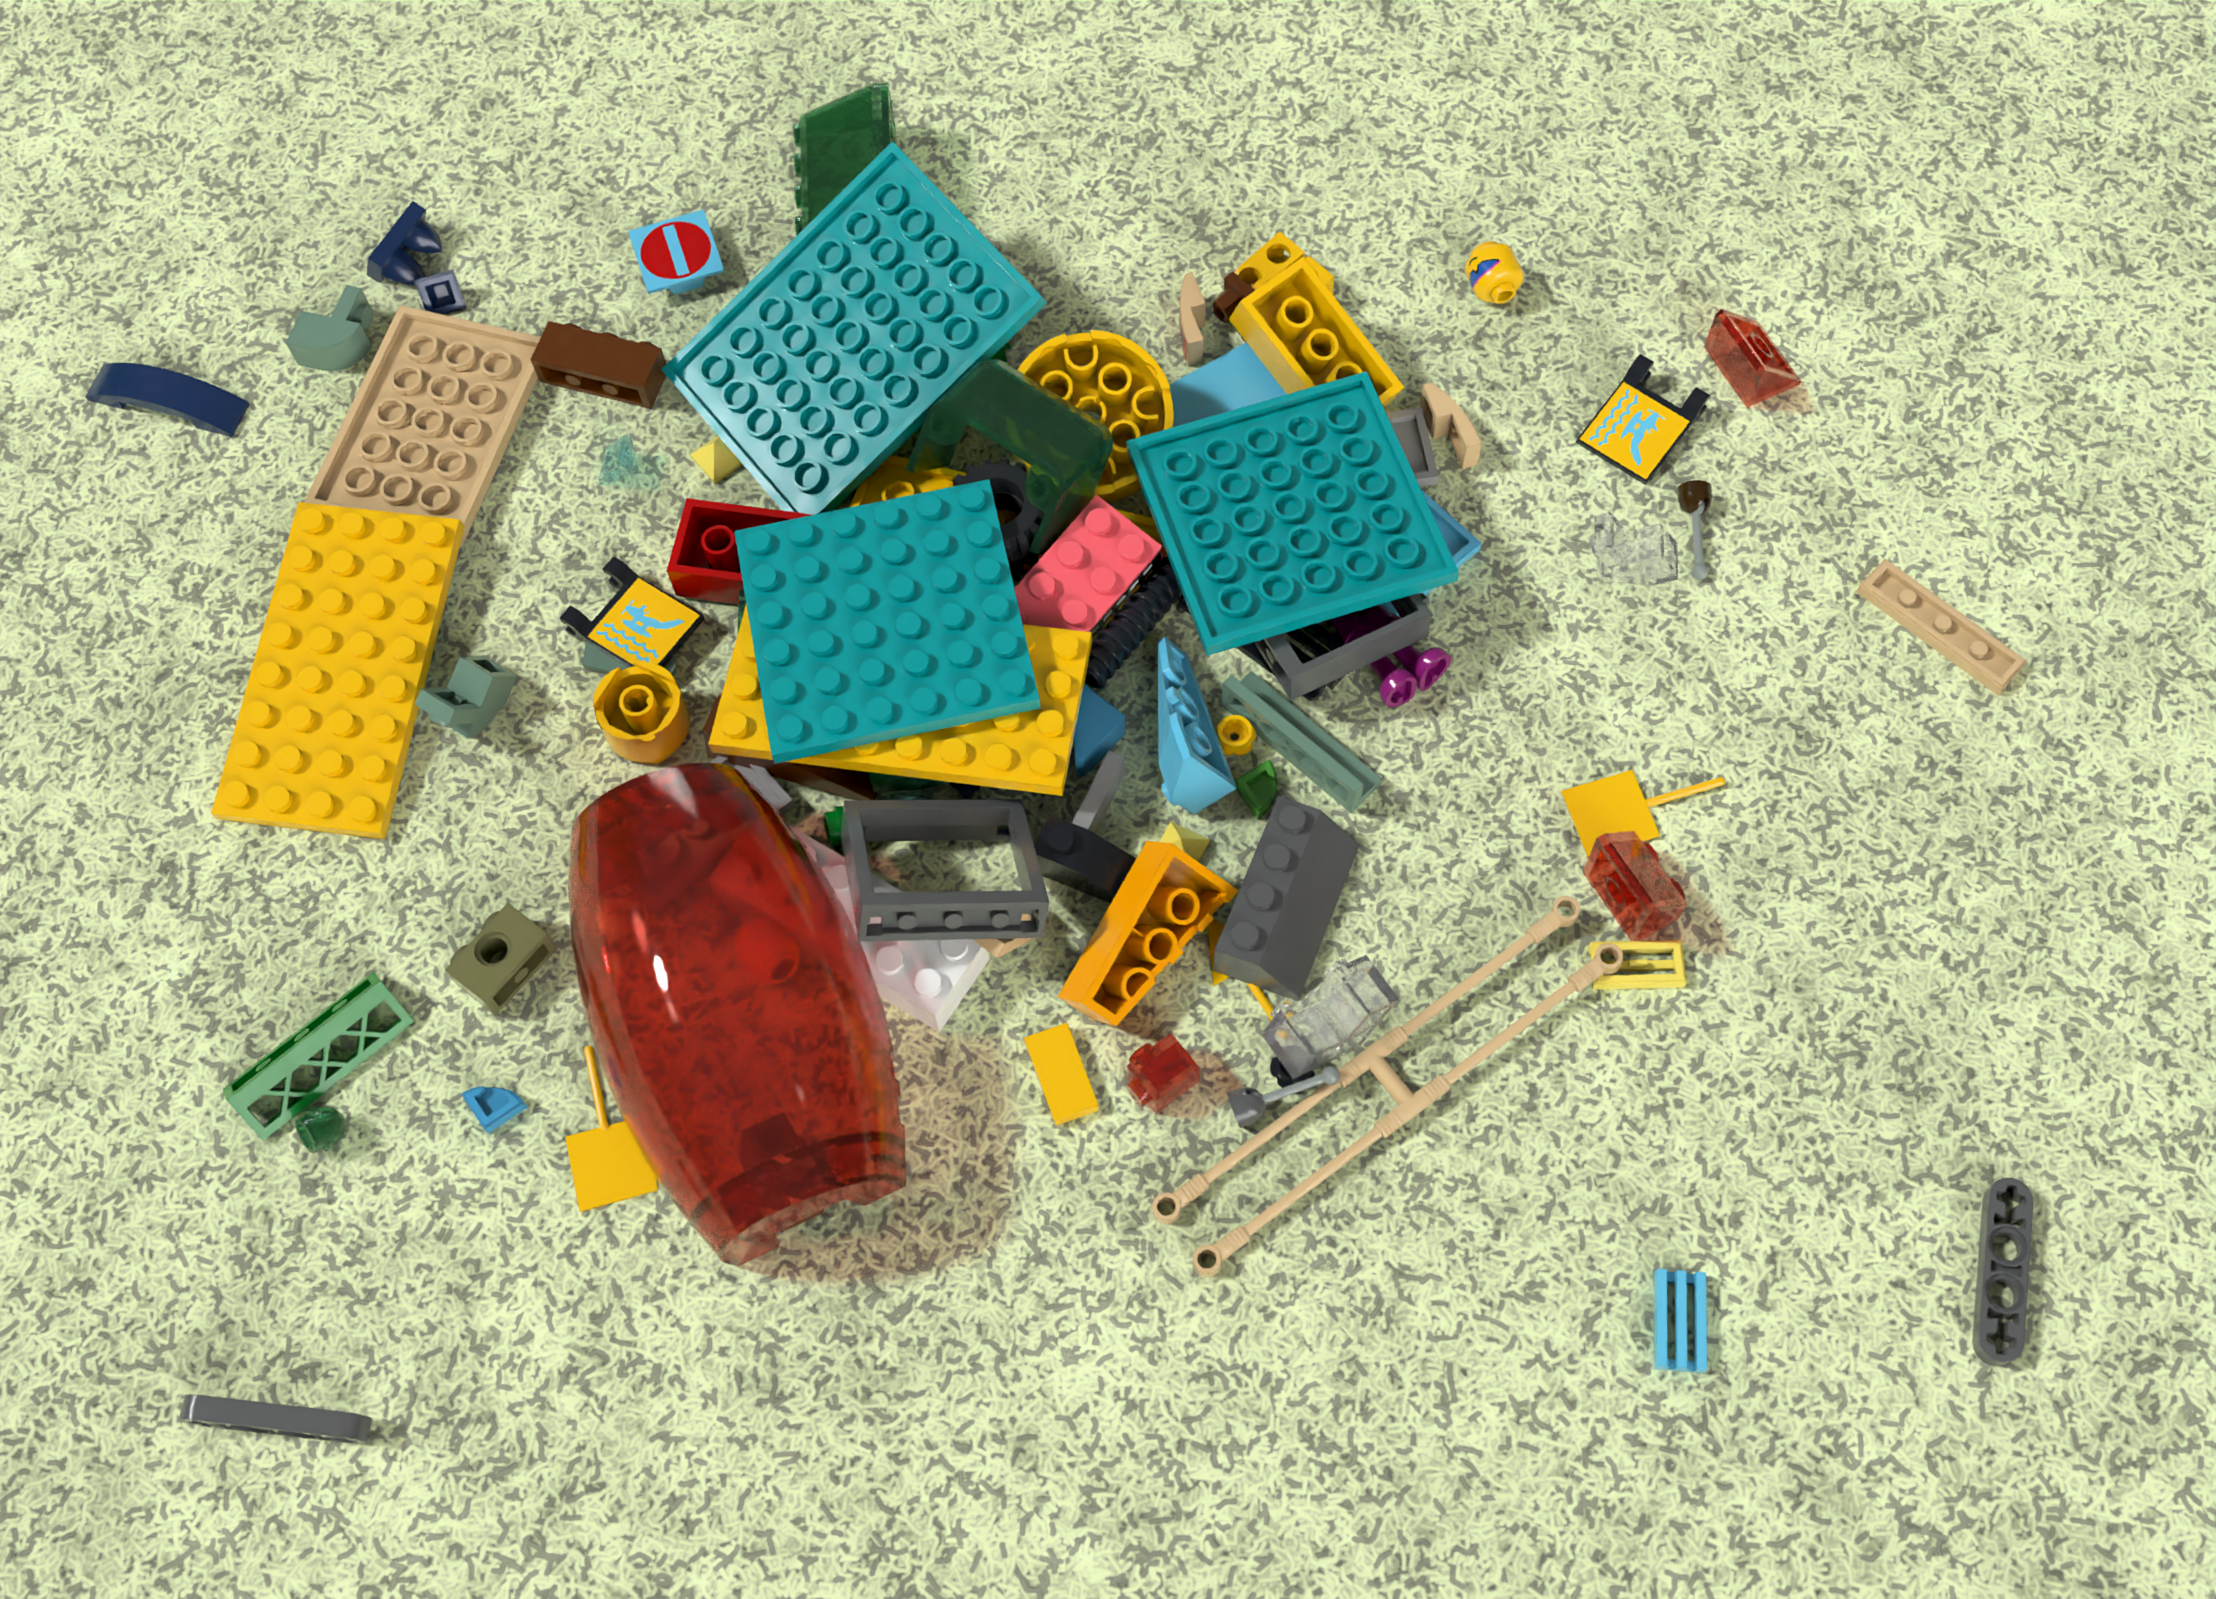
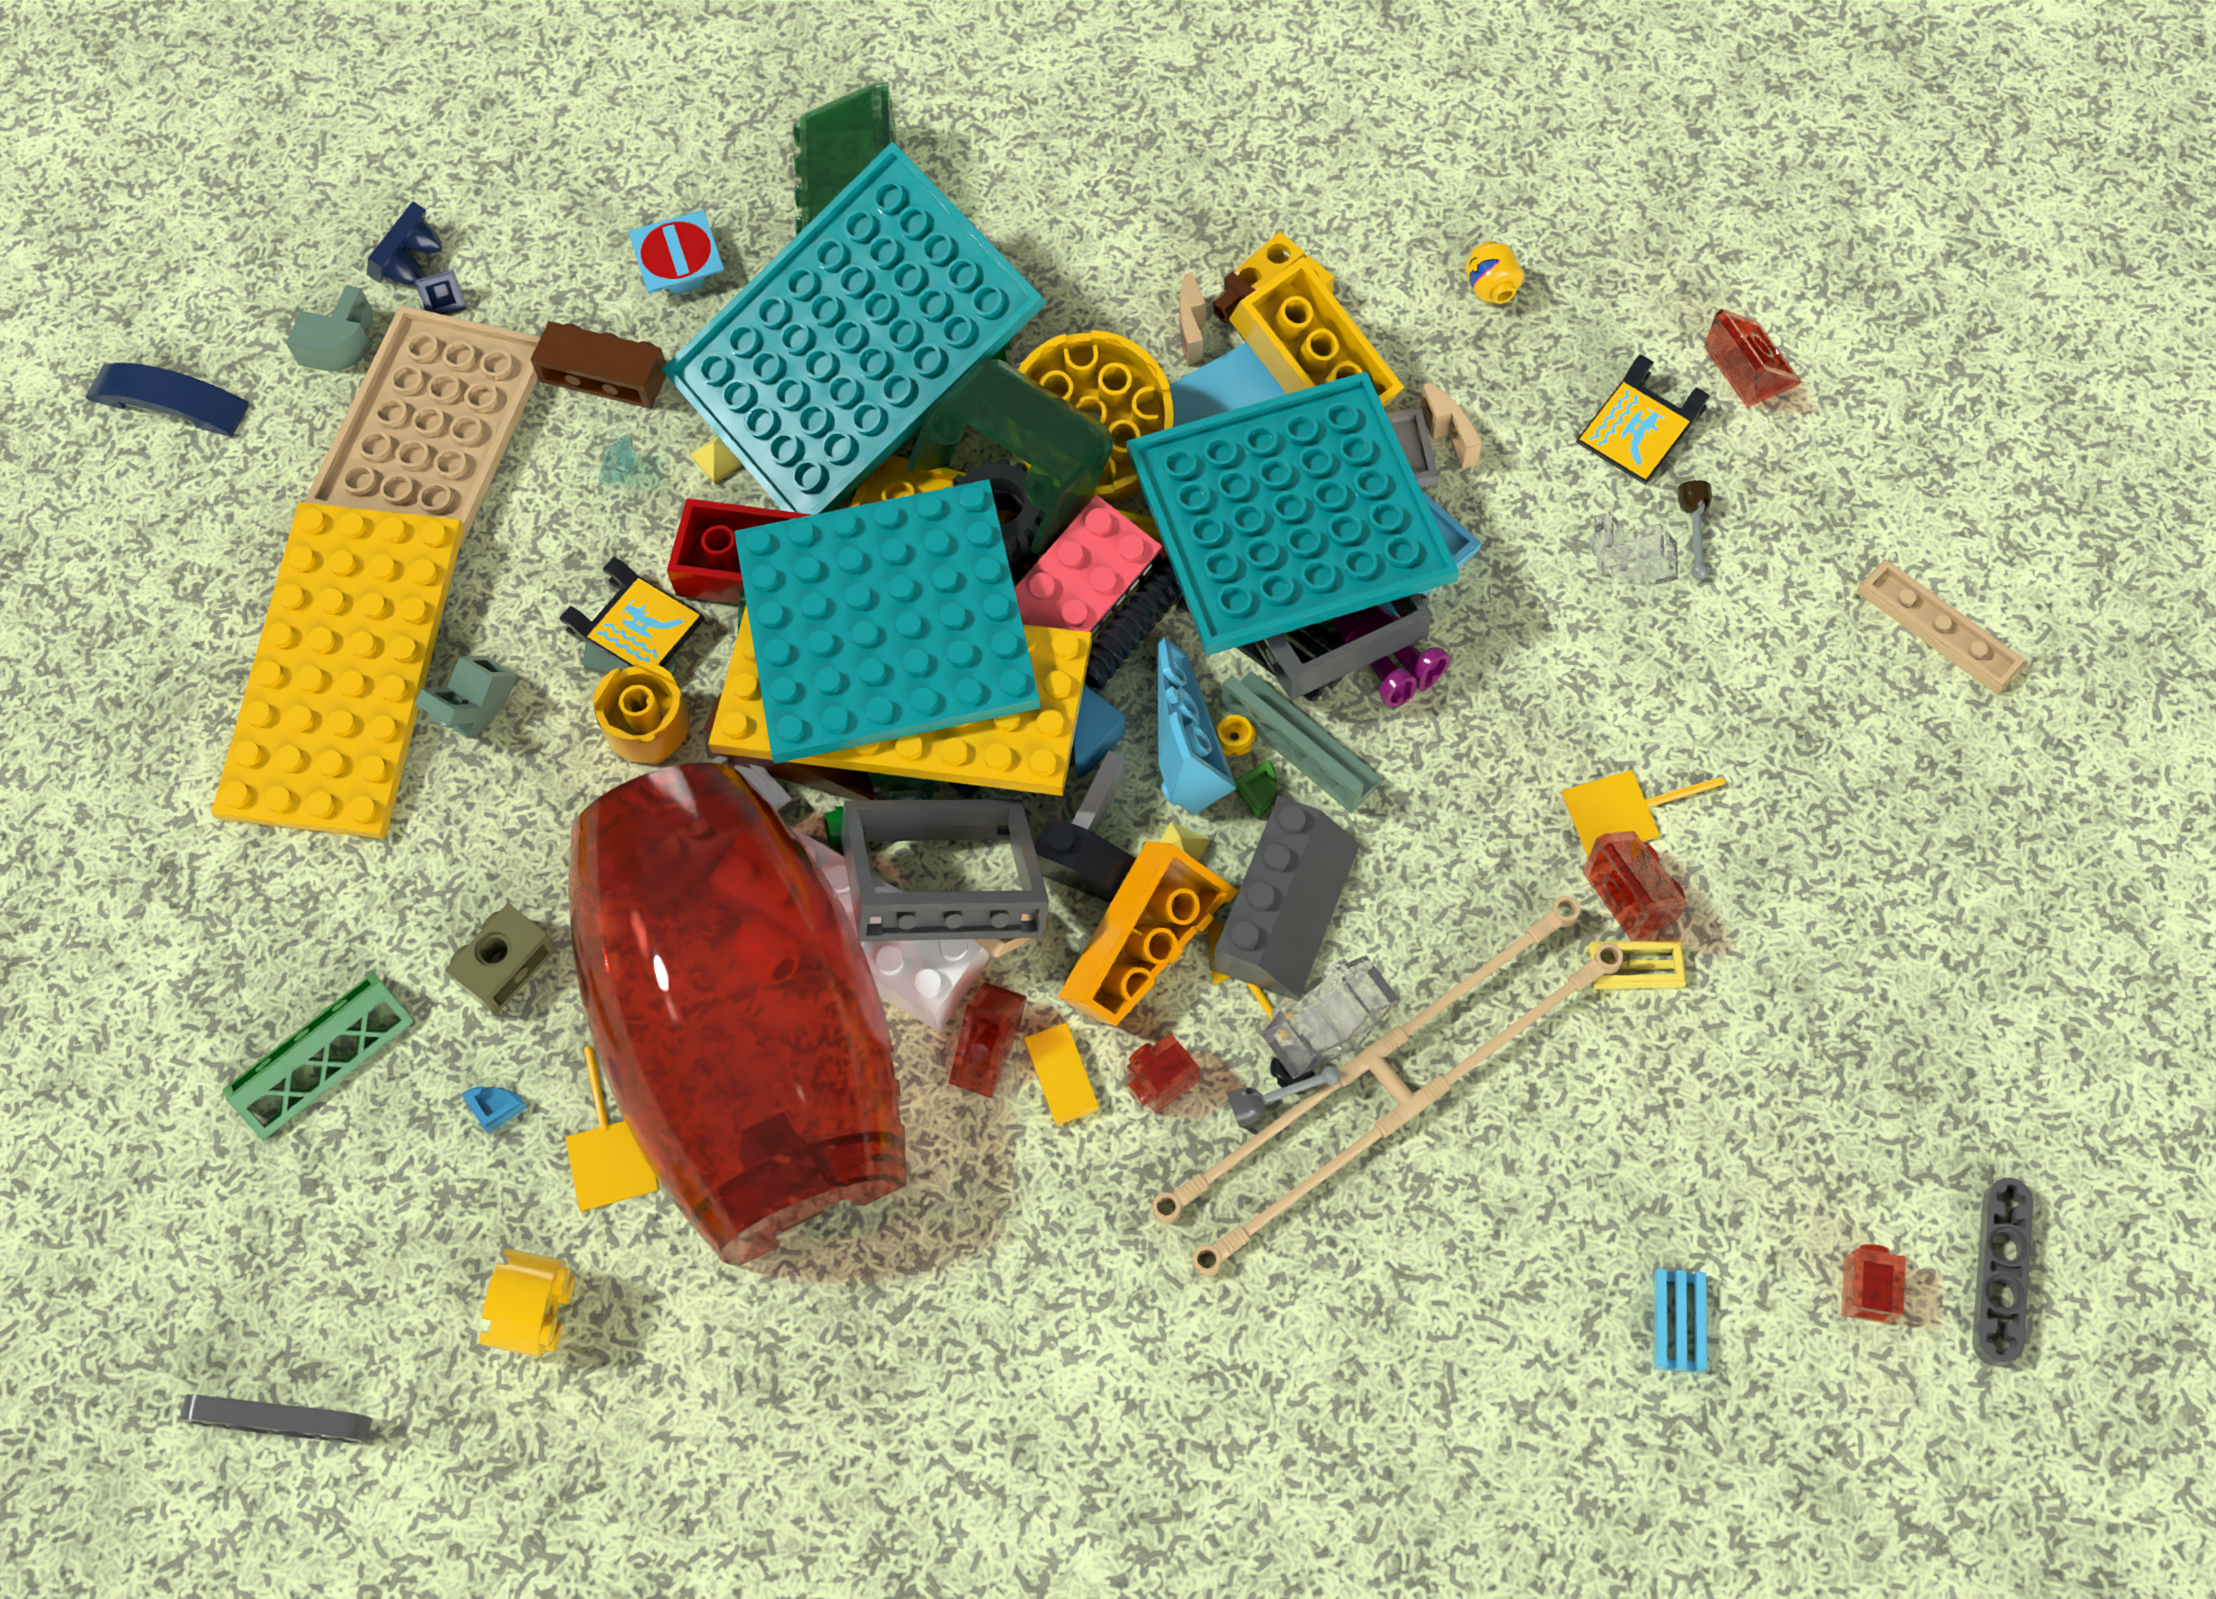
clear green plate [295,1106,346,1153] -> none
none -> yellow brick [480,1248,576,1357]
none -> clear red slope [949,982,1027,1098]
none -> clear red brick [1841,1244,1906,1324]

